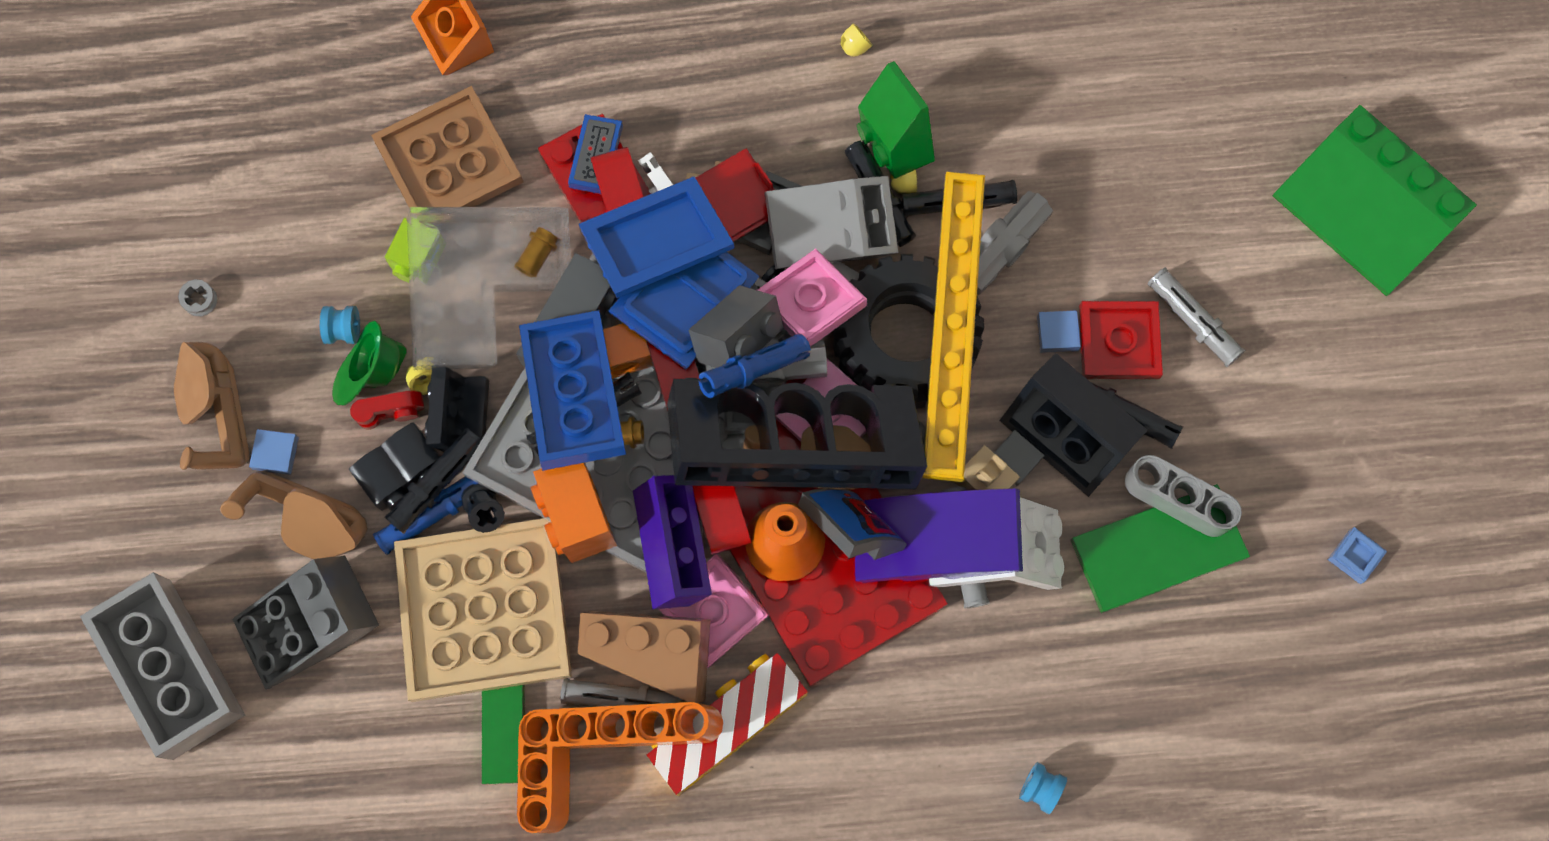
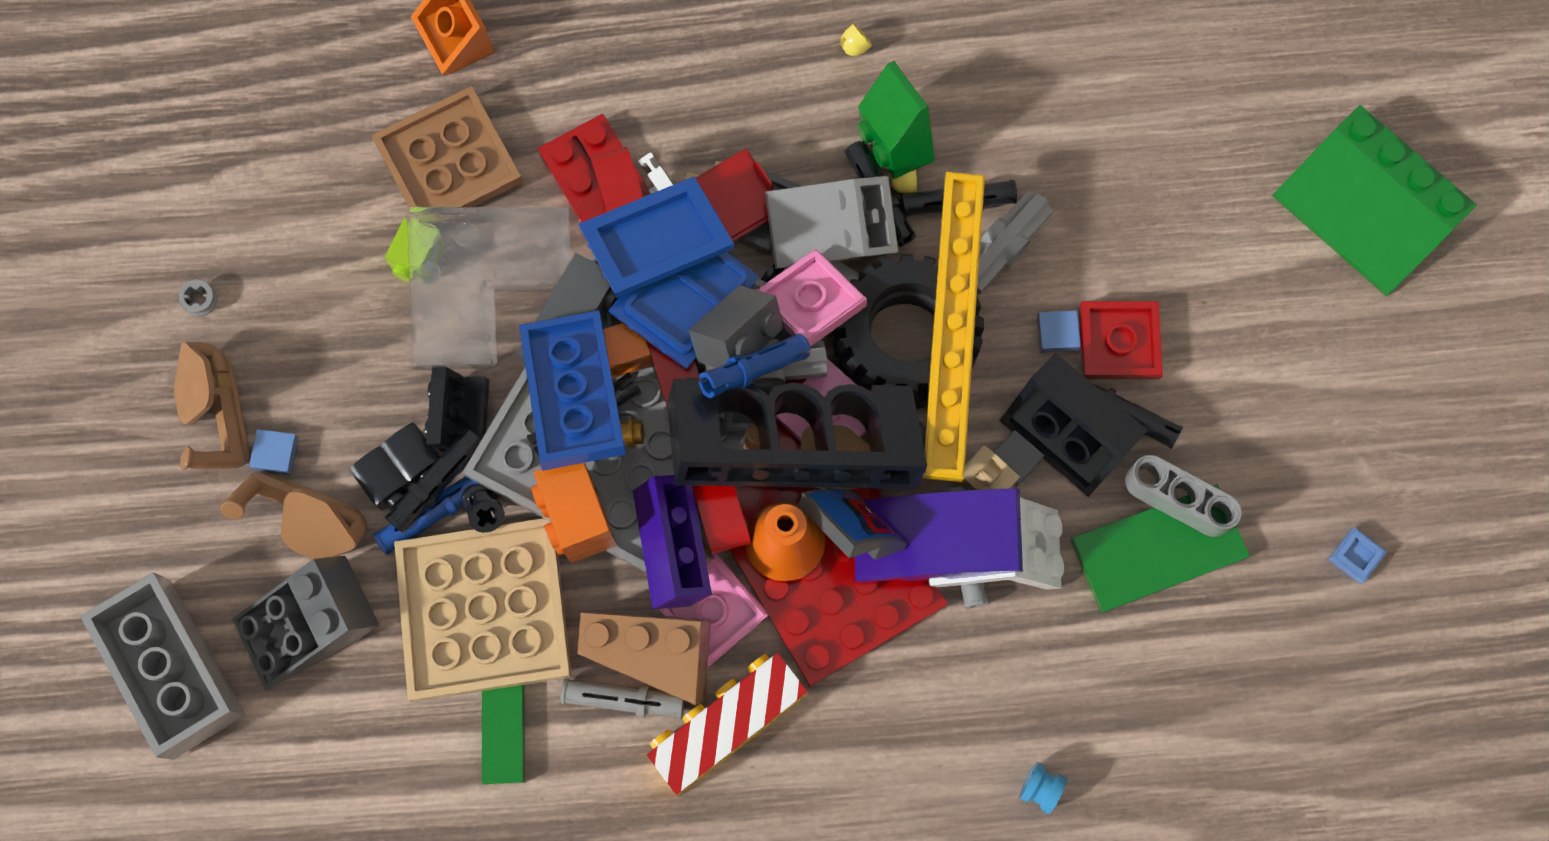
dark azure wheel [320,306,360,344] -> none
green piece [332,321,407,406] -> none
red plate [350,391,425,430] -> none
light yellow hinge [406,361,433,395] -> none
pearl gold pin [514,227,558,279] -> none
orange beam [517,702,723,833] -> none
tile [568,114,623,194] -> none
light grey pin [1147,267,1246,367] -> none

